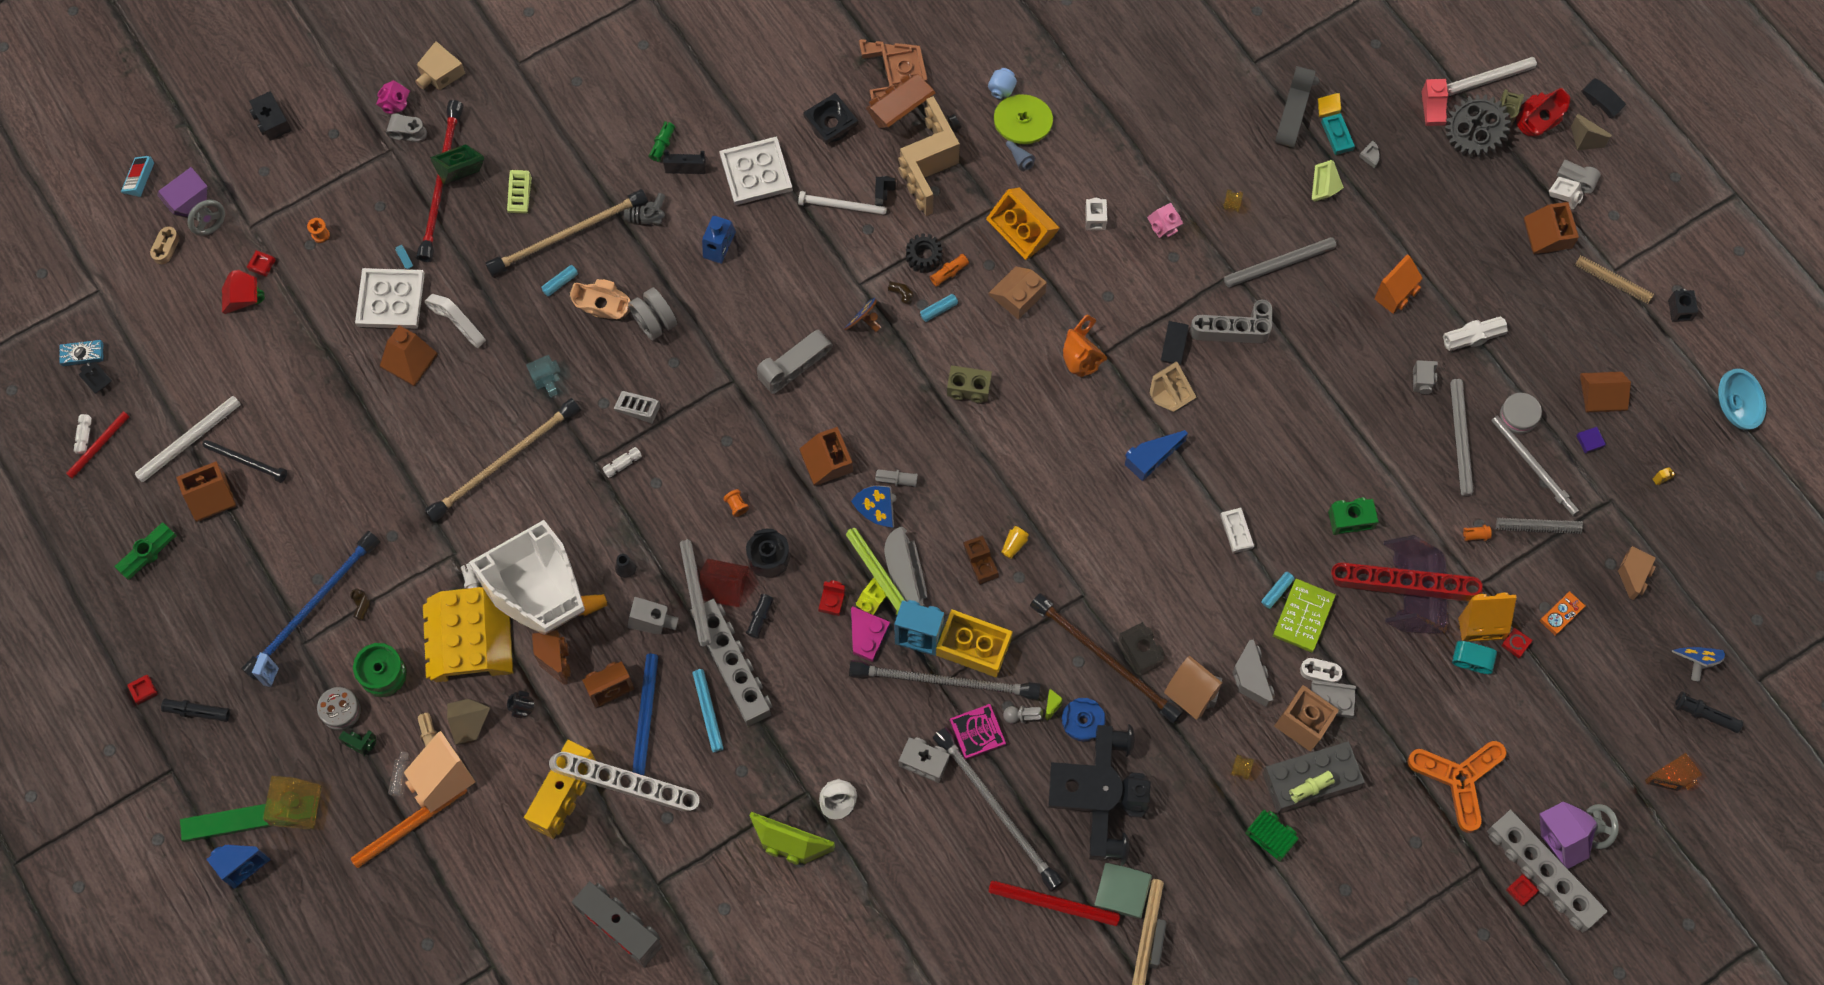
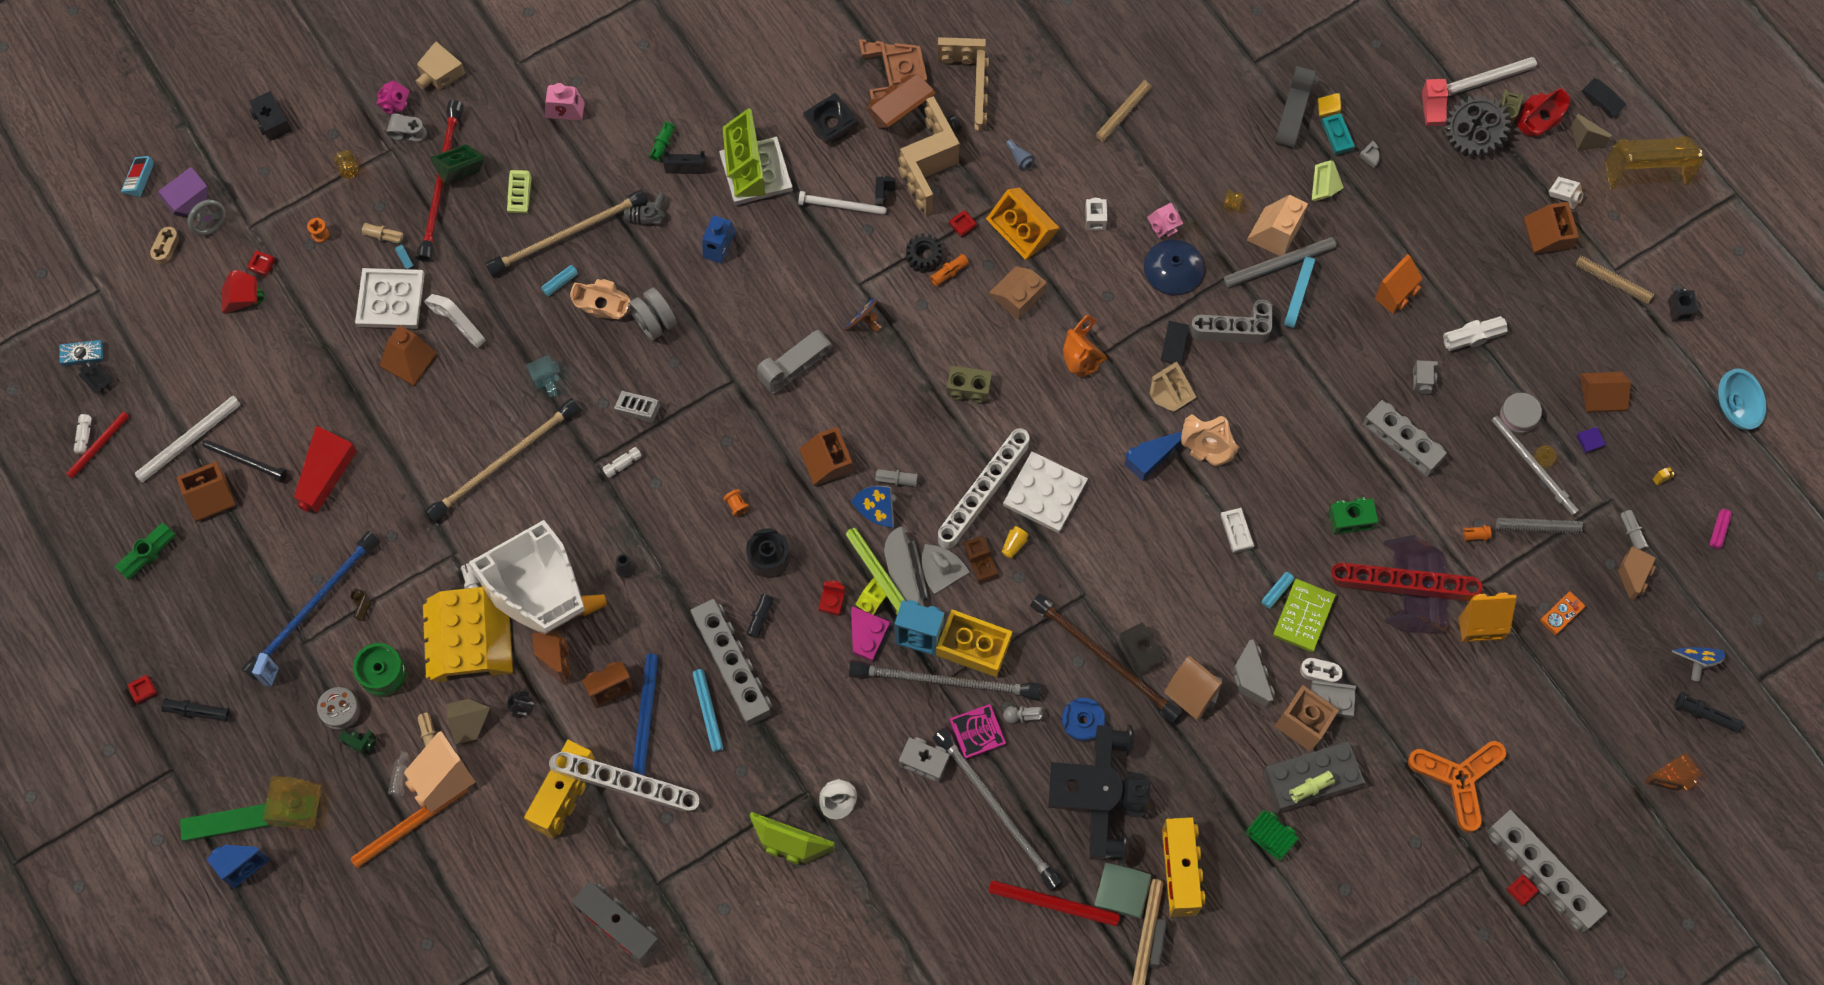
light grey torso [627,597,678,634] -> none
light grey axle [680,539,711,647] -> none
clear red slope [699,558,749,607] -> none
dark brown arm [888,281,914,304] -> none
medium azure axle [920,294,958,322] -> none
light blue head [988,68,1017,99] -> none
lime piece [994,94,1053,144] -> none
lime slope [1045,689,1062,720] -> none
clear yellow wheel [1231,754,1254,780] -> none
light grey axle [1450,379,1473,496] -> none
teal beam [1452,641,1497,674] -> none
red tile [1501,628,1533,658] -> none
medium lavender piece [1540,802,1619,869] -> none
light grey piece [1556,160,1601,194] -> none
none -> red slope [294,426,357,513]
none -> clear yellow wheel [334,150,359,178]
none -> tan axle [362,223,403,243]
none -> bright pink torso [545,83,585,121]
none -> lime slope [722,108,766,198]
none -> light grey shield [922,544,970,595]
none -> tan bracket [938,37,989,132]
none -> white beam [938,429,1029,549]
none -> red tile [949,210,977,238]
none -> white plate [1003,452,1088,533]
none -> tan axle [1096,80,1151,142]
none -> dark blue dish [1144,239,1205,296]
none -> yellow brick [1162,817,1205,917]
none -> light nougat piece [1181,414,1240,466]
none -> light nougat slope [1247,195,1308,256]
none -> medium azure beam [1284,256,1315,328]
none -> light grey brick [1362,400,1447,477]
none -> clear yellow tile [1534,445,1557,468]
none -> clear yellow windscreen [1605,136,1705,189]
none -> light grey axle [1620,510,1649,551]
none -> dark pink axle [1710,509,1732,549]

